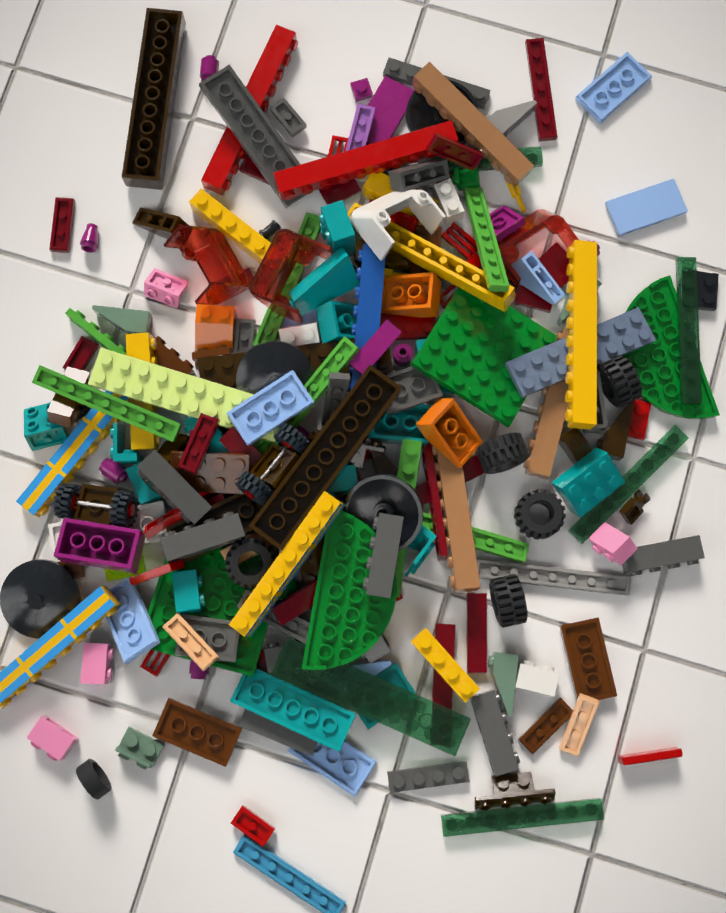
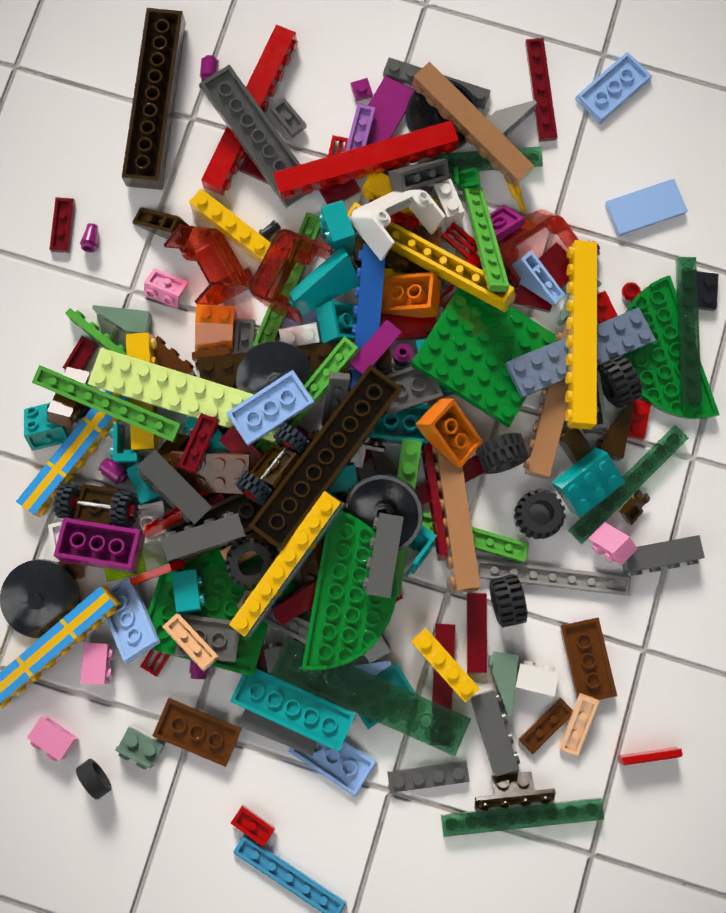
dark red tile [426,133,483,171] -> none
none -> red plate [597,290,618,323]
none -> red plate [621,282,641,301]

